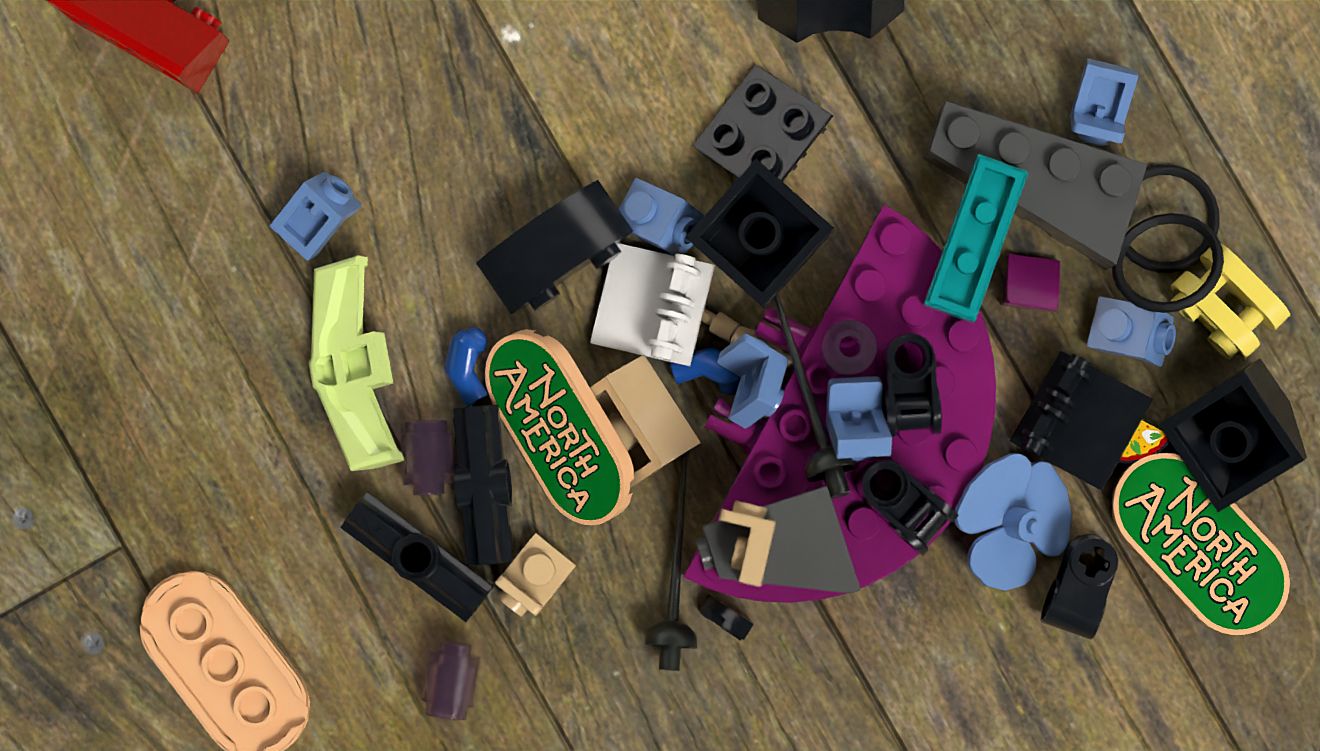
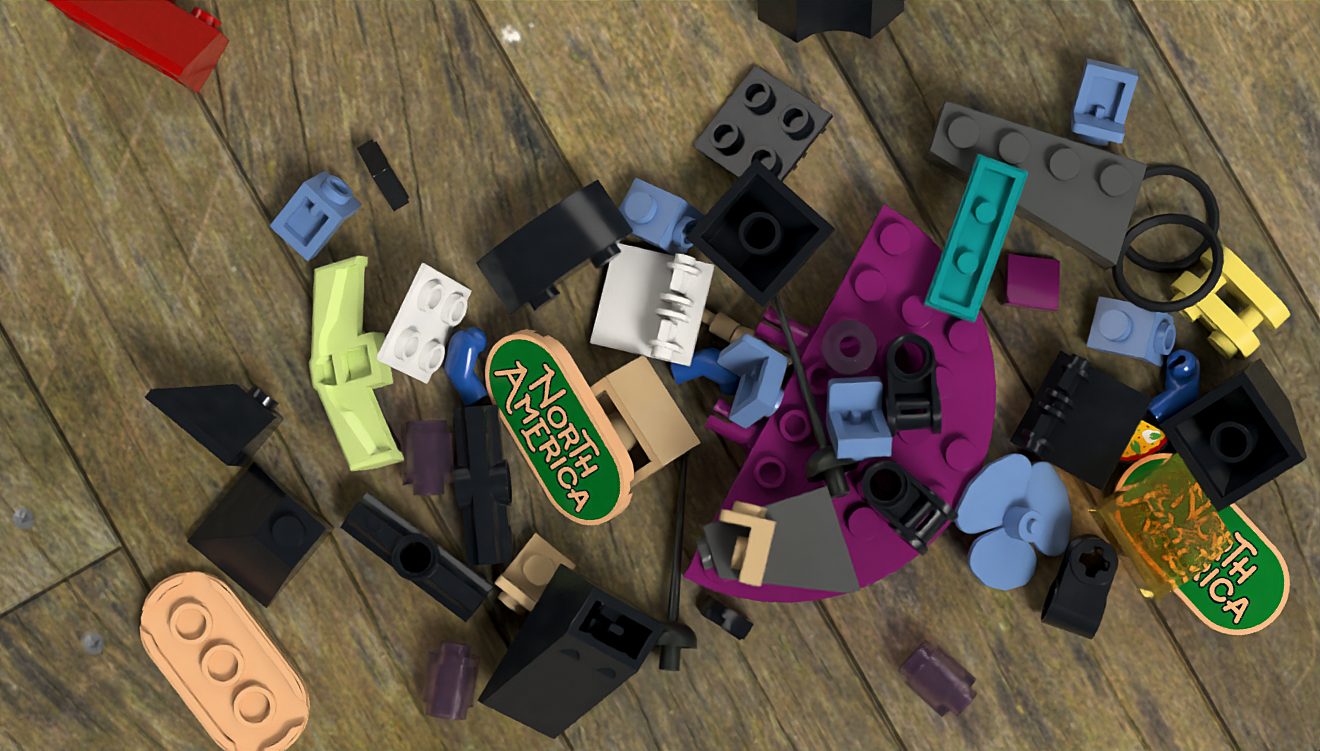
none -> black slope [144,384,284,467]
none -> black slope [187,461,335,608]
none -> black tile [357,139,410,211]
none -> white hinge [376,263,472,384]
none -> black slope [478,563,665,739]
none -> brick [898,639,977,717]
none -> clear yellow slope [1088,453,1235,601]
none -> blue arm [1147,349,1201,426]

